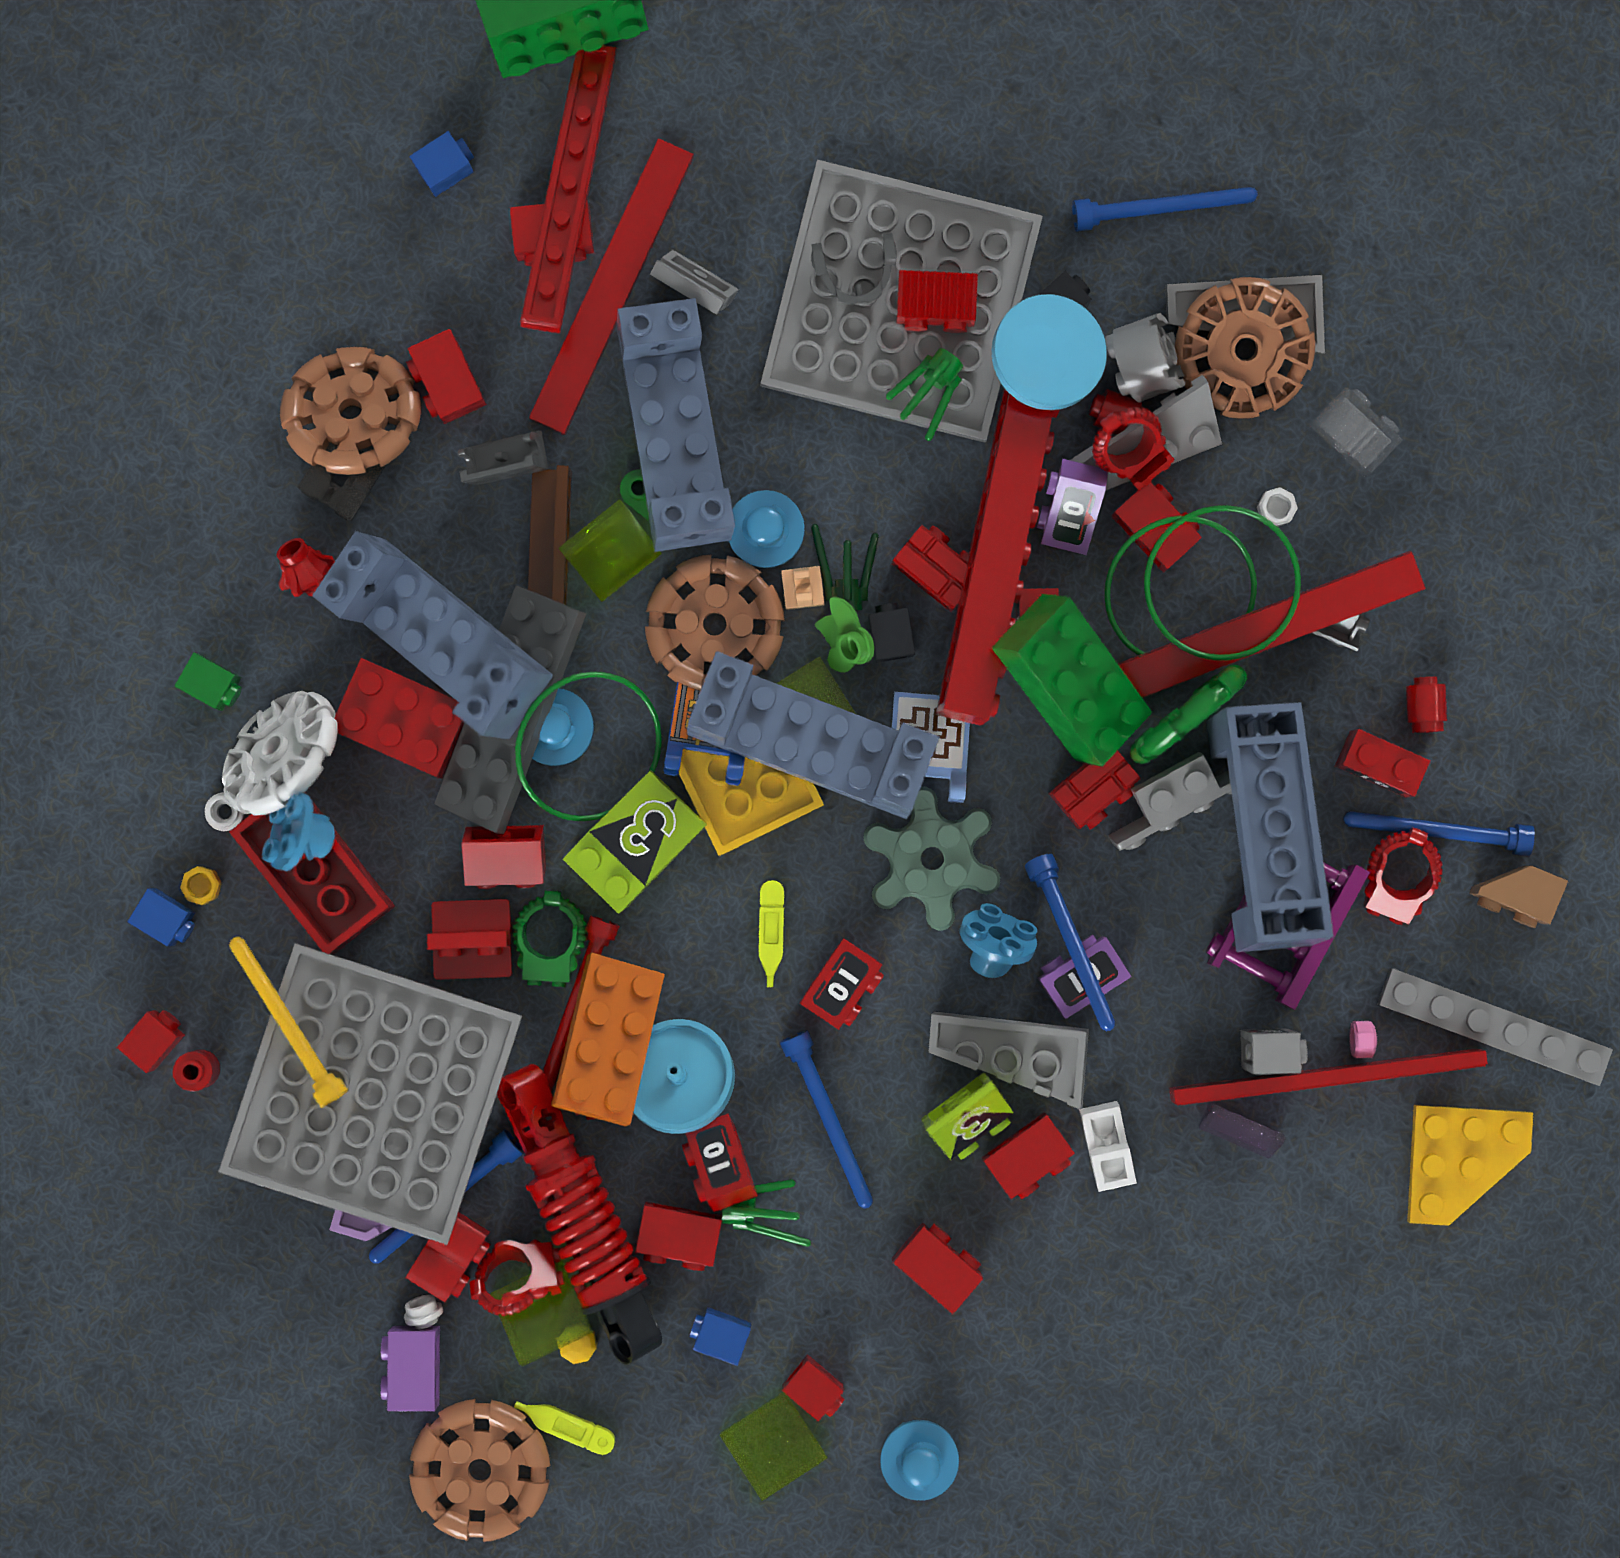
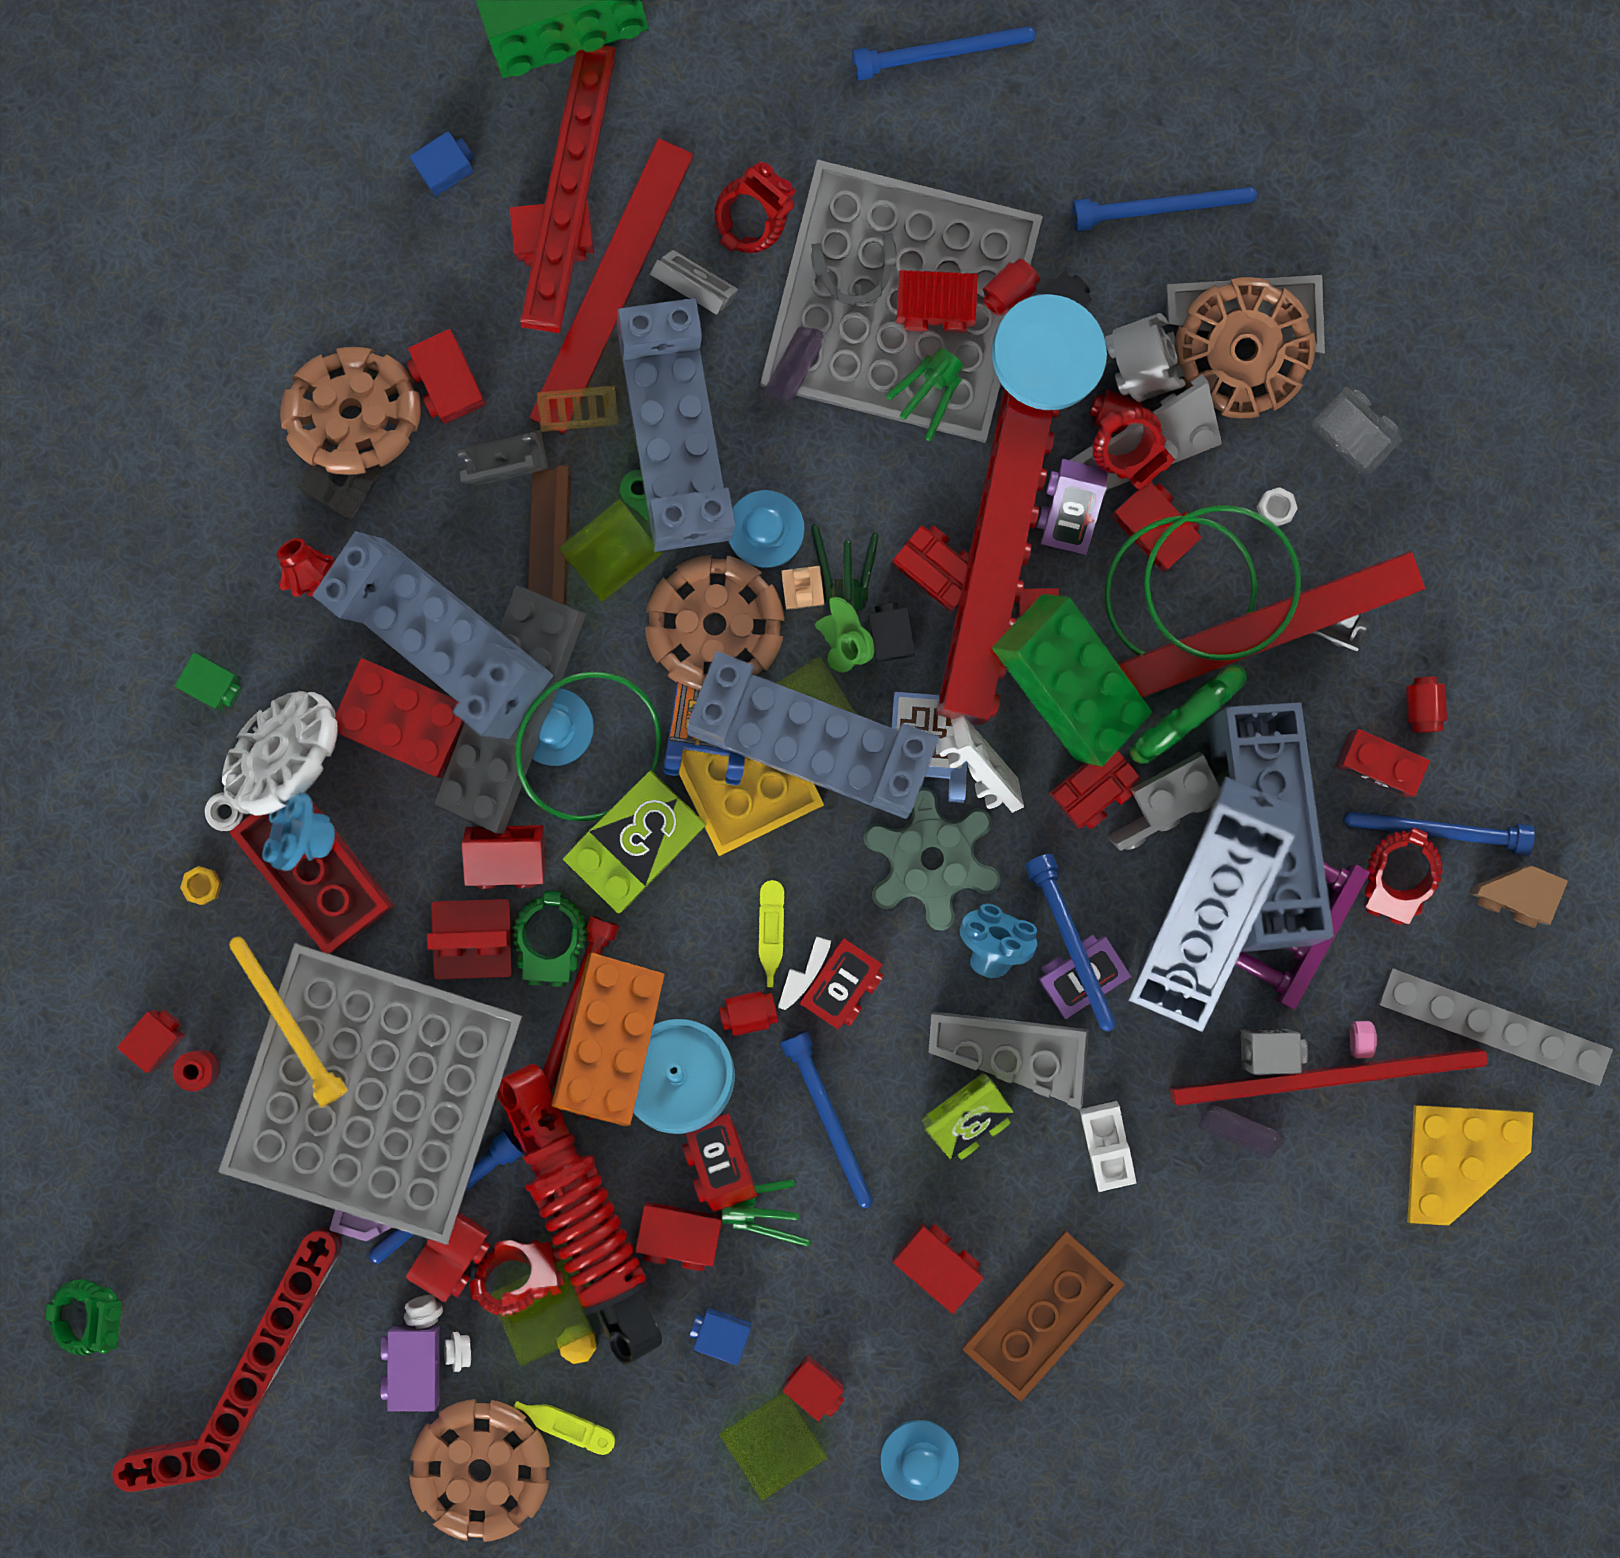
blue brick [127,888,196,946] -> none
red brick [981,1112,1075,1199] -> none
none -> green piece [45,1279,122,1356]
none -> red beam [112,1226,342,1492]
none -> white plate [444,1332,471,1372]
none -> clear yellow slope [537,385,619,432]
none -> red piece [714,161,796,253]
none -> red brick [719,991,778,1037]
none -> clear purple slope [763,327,825,407]
none -> white slope [778,936,831,1010]
none -> blue piece [852,26,1036,81]
none -> white plate [938,715,1024,813]
none -> dark orange plate [961,1230,1125,1402]
none -> red brick [983,258,1041,316]
none -> plate [1129,778,1301,1032]

